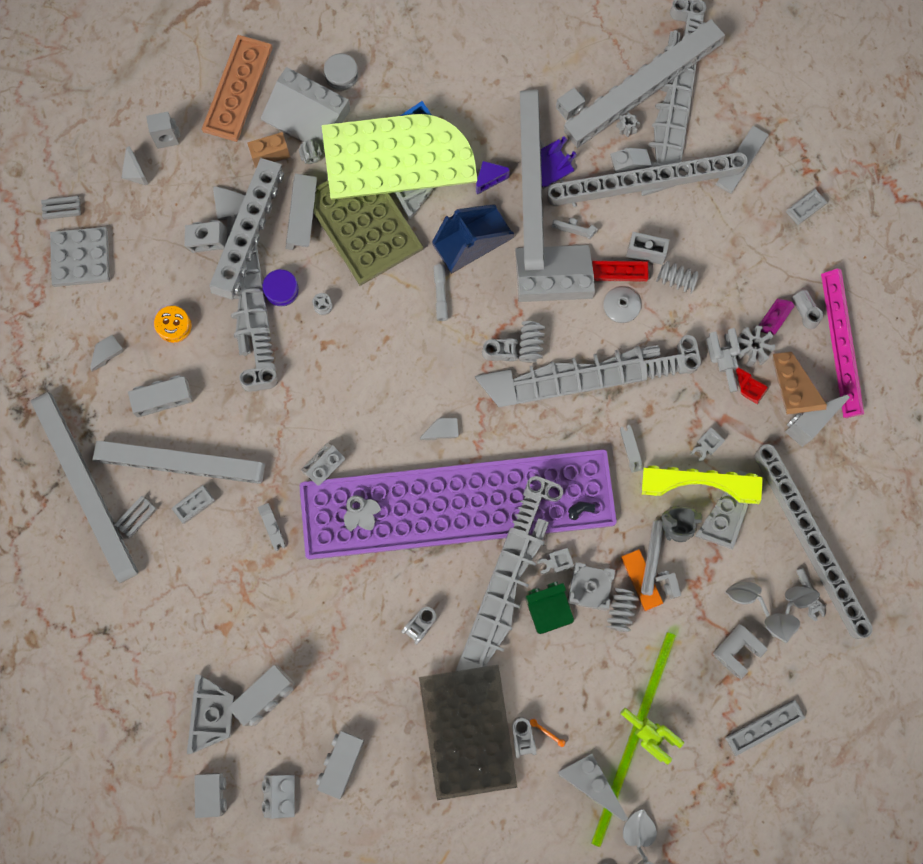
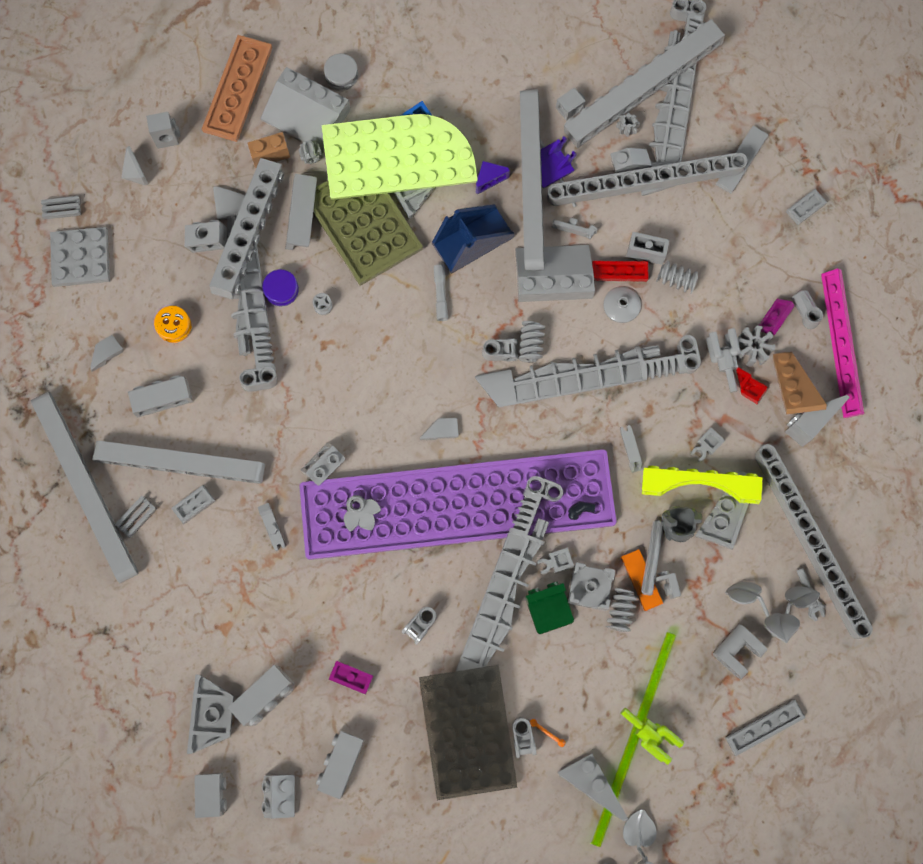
none -> magenta plate [328,661,373,695]

